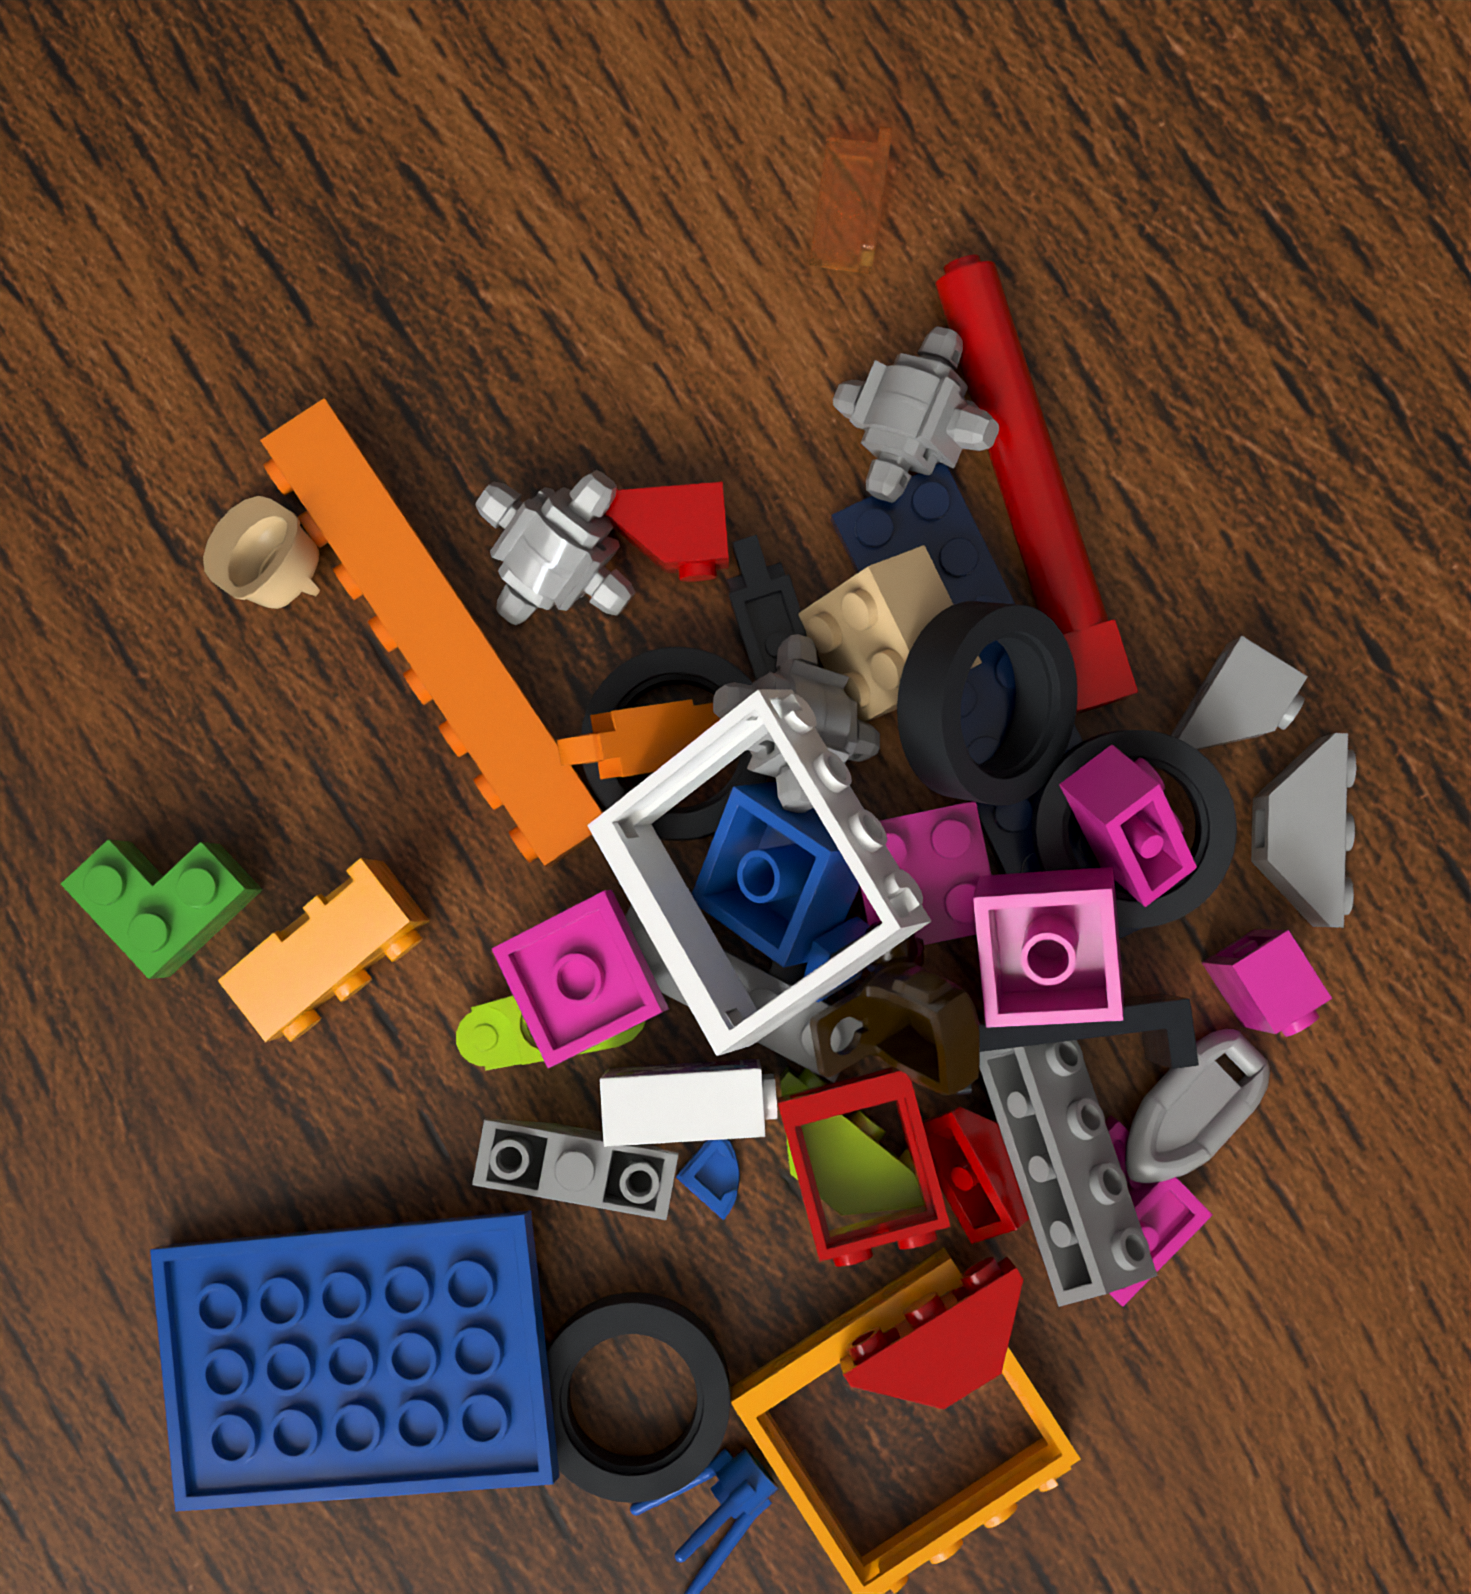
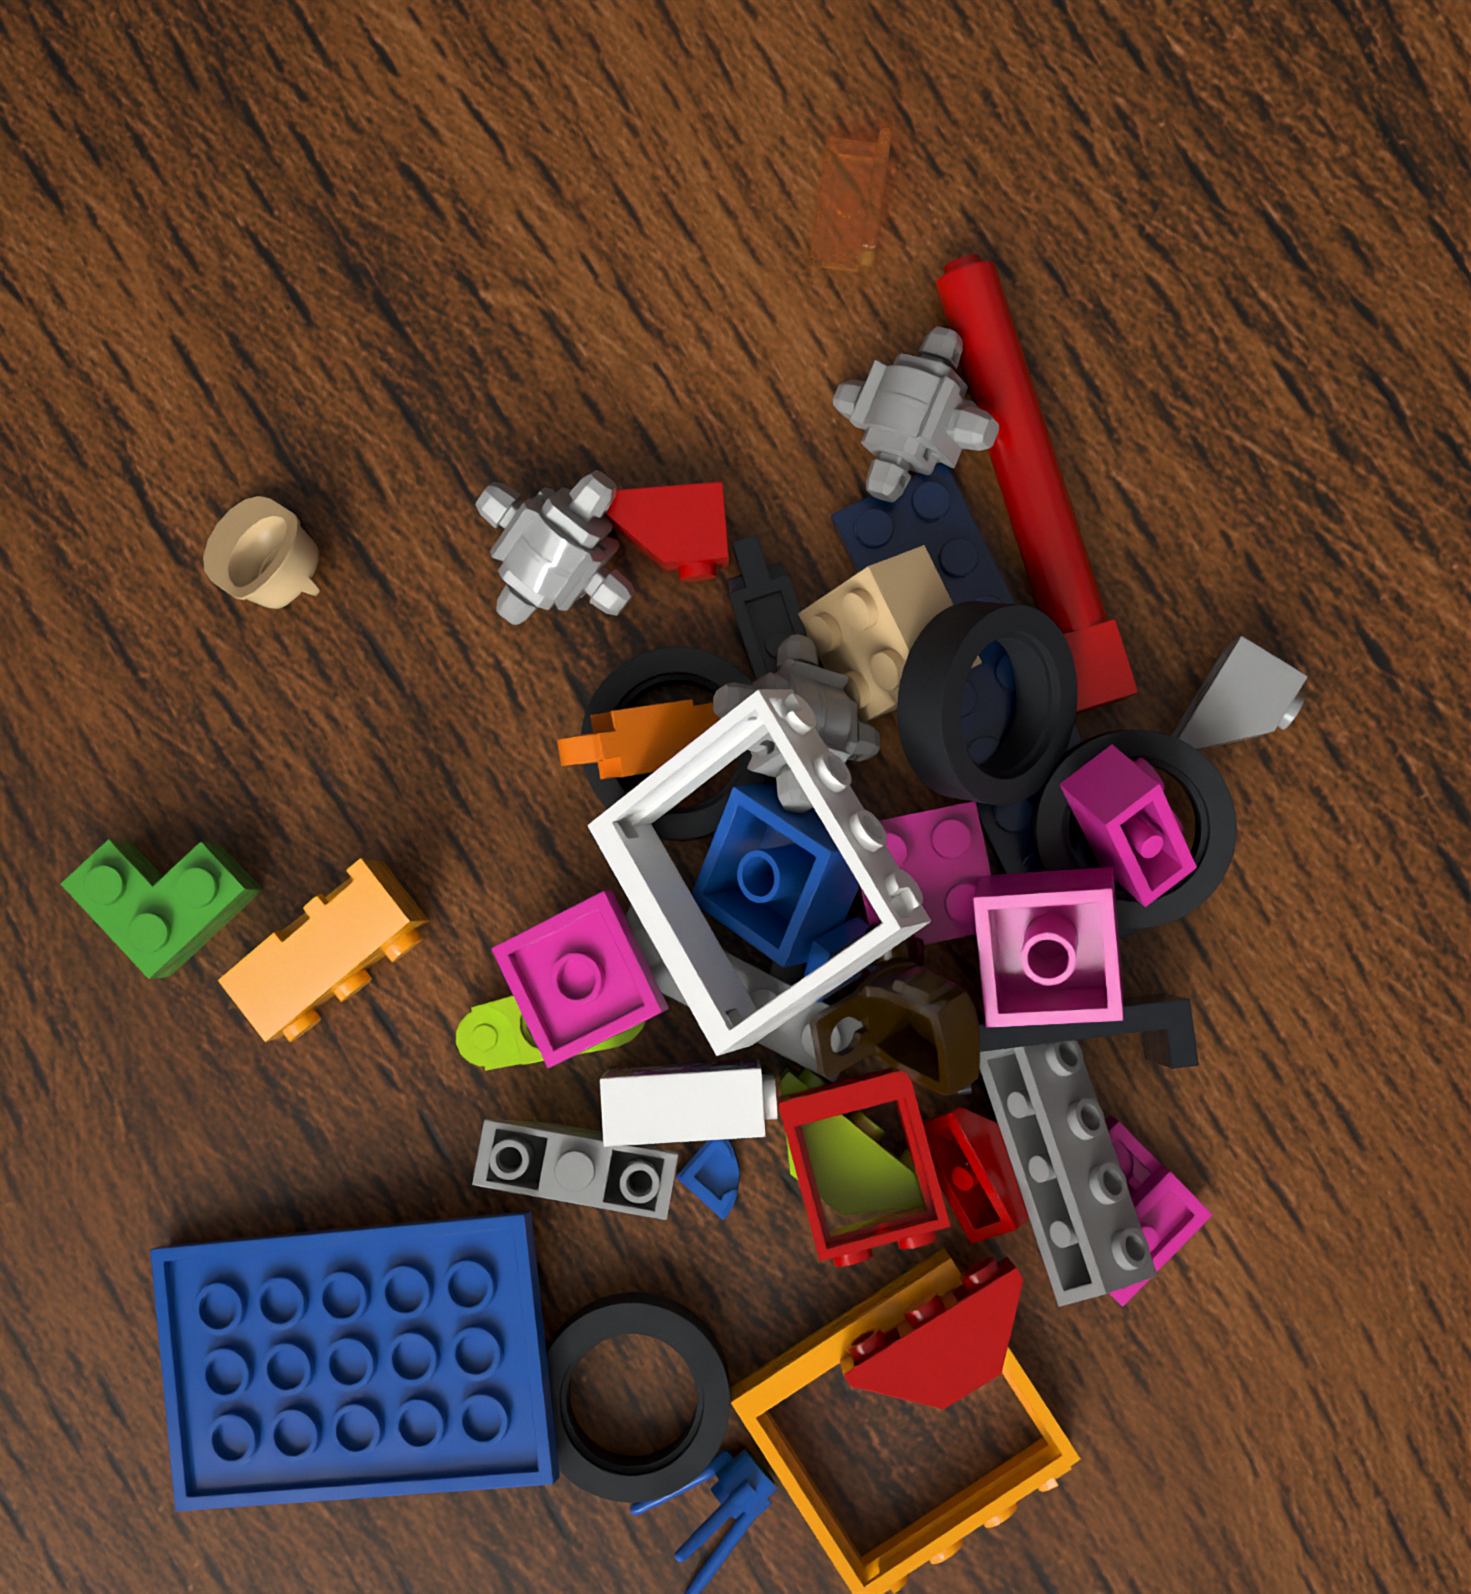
orange brick [260,398,604,867] -> none
light grey piece [1125,1029,1270,1183] -> none
dark pink brick [1202,929,1332,1037] -> none
light grey slope [1251,733,1356,928] -> none

